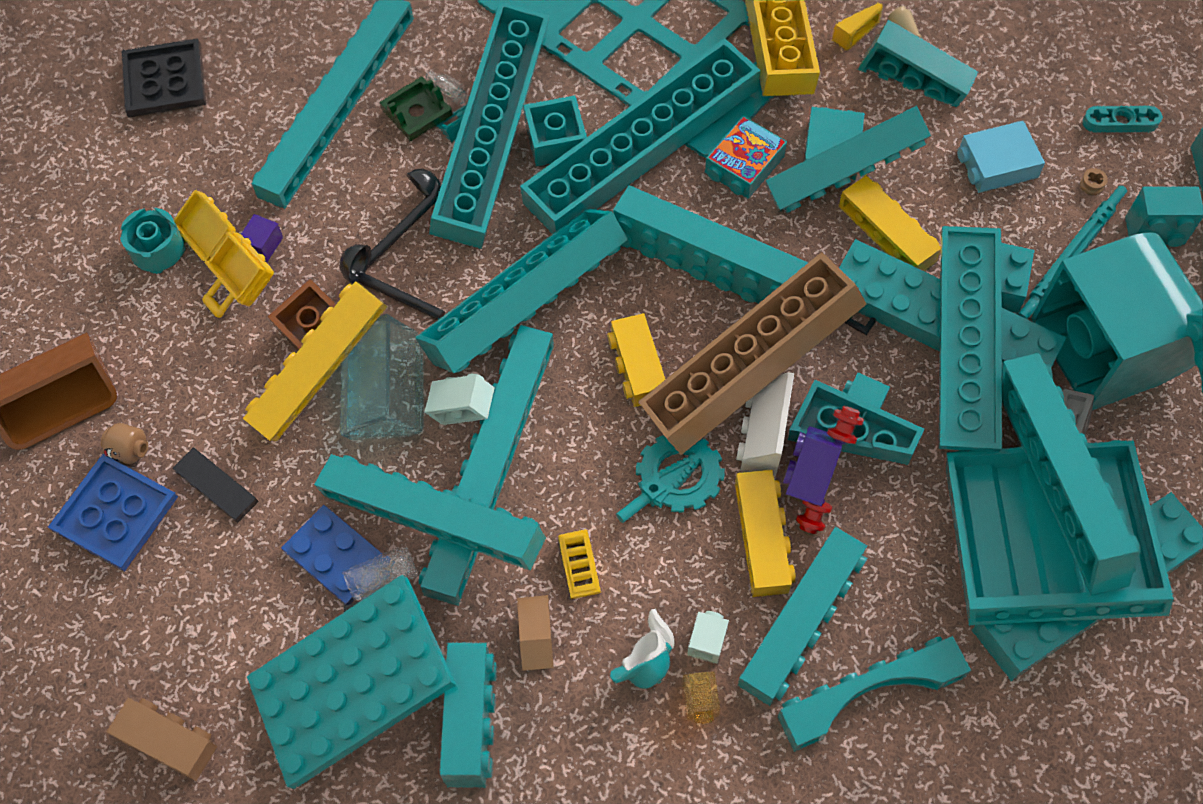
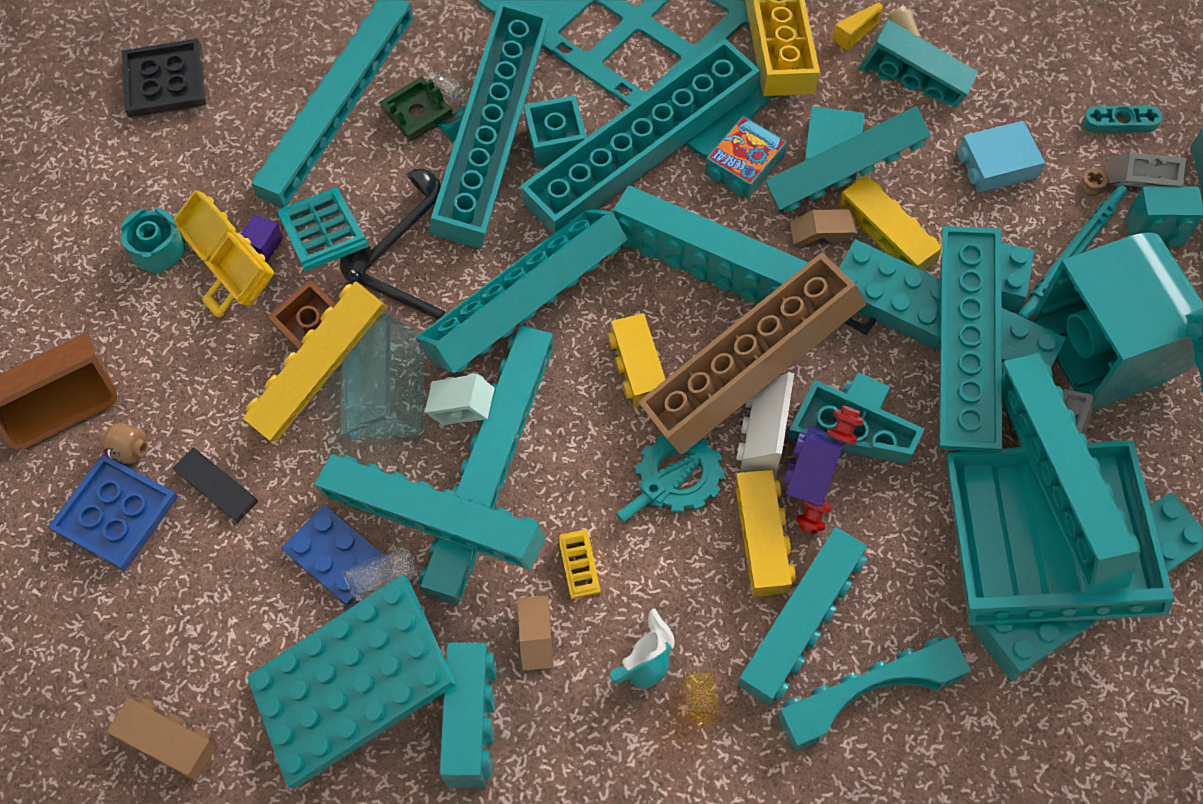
light aqua brick [687,611,729,664] -> none
none -> teal piece [276,187,369,272]
none -> medium nougat slope [789,209,857,248]
none -> light grey window [1106,153,1186,187]

